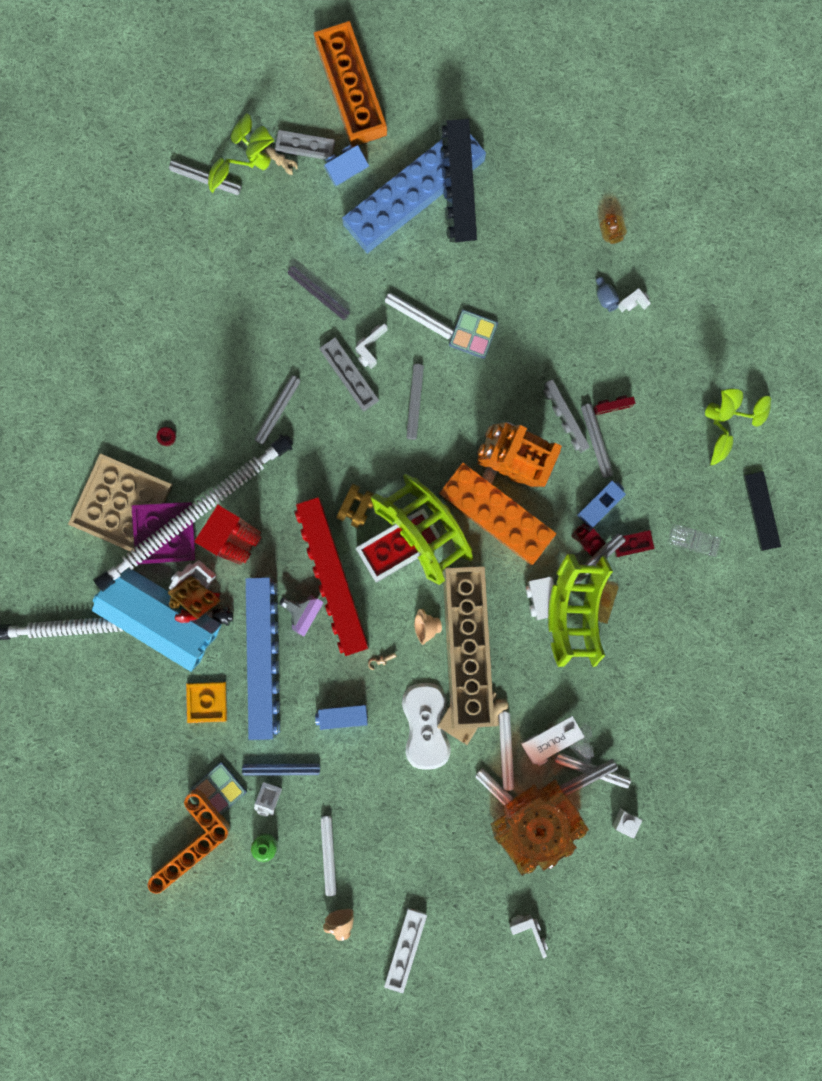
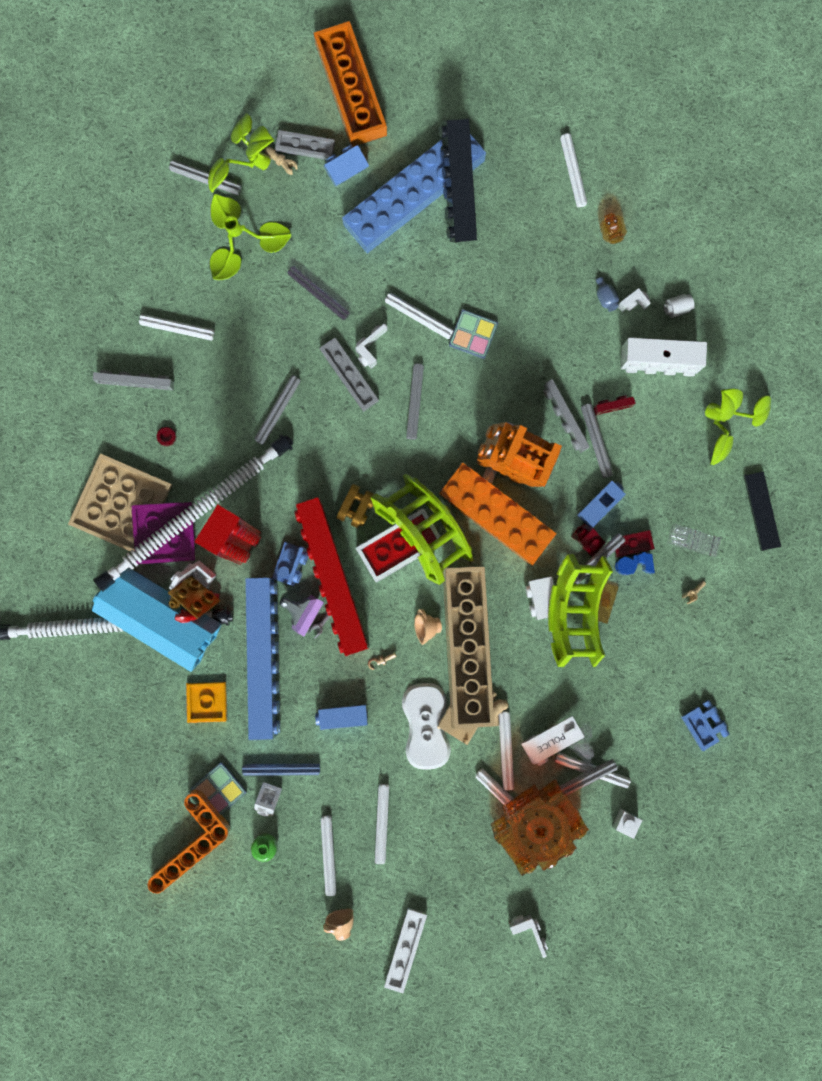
none -> light grey plate [93,370,174,390]
none -> white axle [139,314,215,340]
none -> lime plant [210,194,291,280]
none -> medium blue bracket [272,542,309,586]
none -> light grey hand [308,614,331,638]
none -> white axle [375,784,389,864]
none -> white axle [560,133,587,207]
none -> blue leg [615,552,655,575]
none -> white brick [621,338,707,376]
none -> white brick [664,294,694,318]
none -> medium blue plate [681,700,730,751]
none -> tan hand [682,581,706,604]

